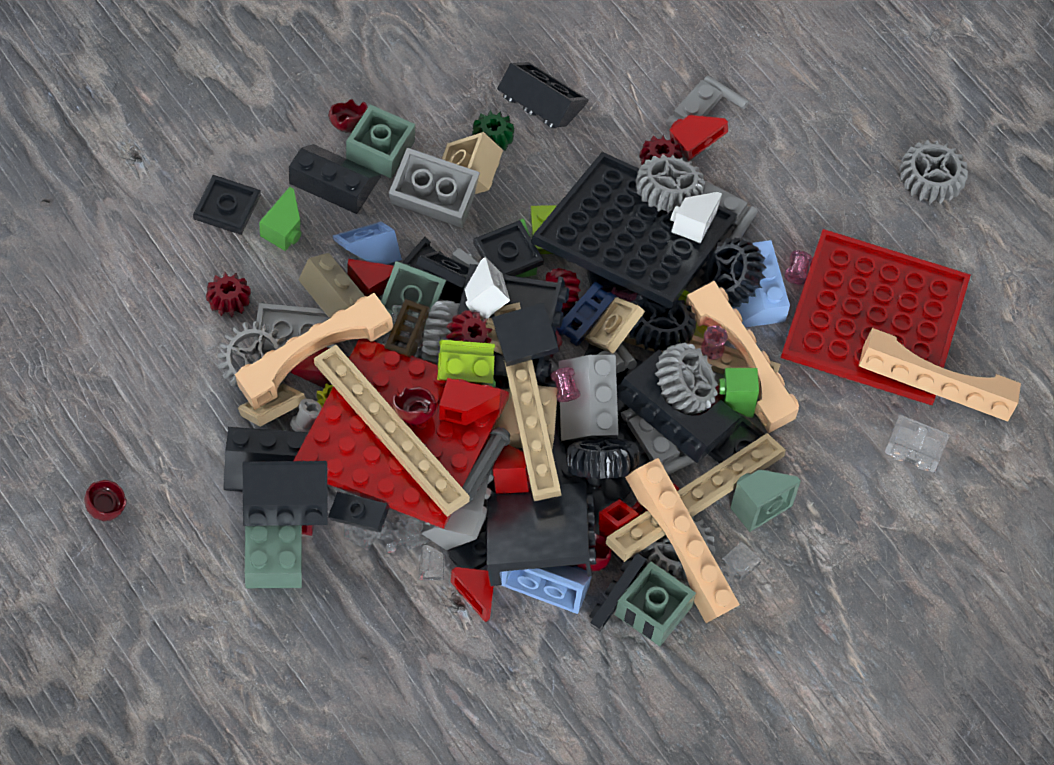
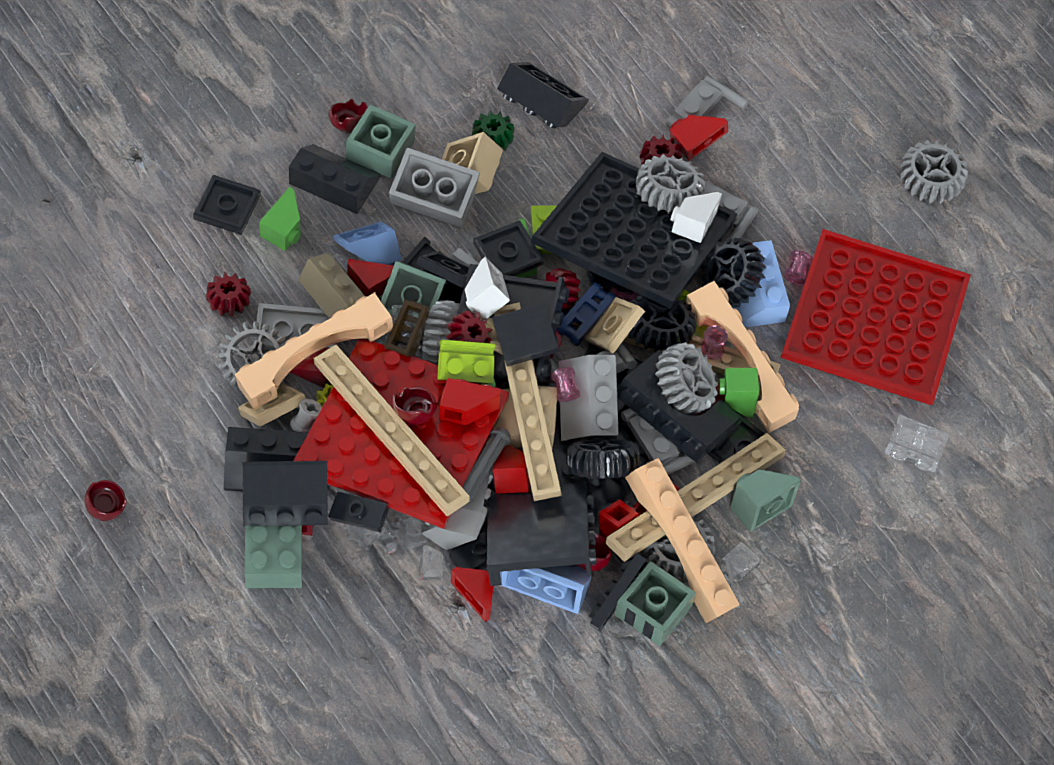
light nougat arch [859,328,1021,421] -> none

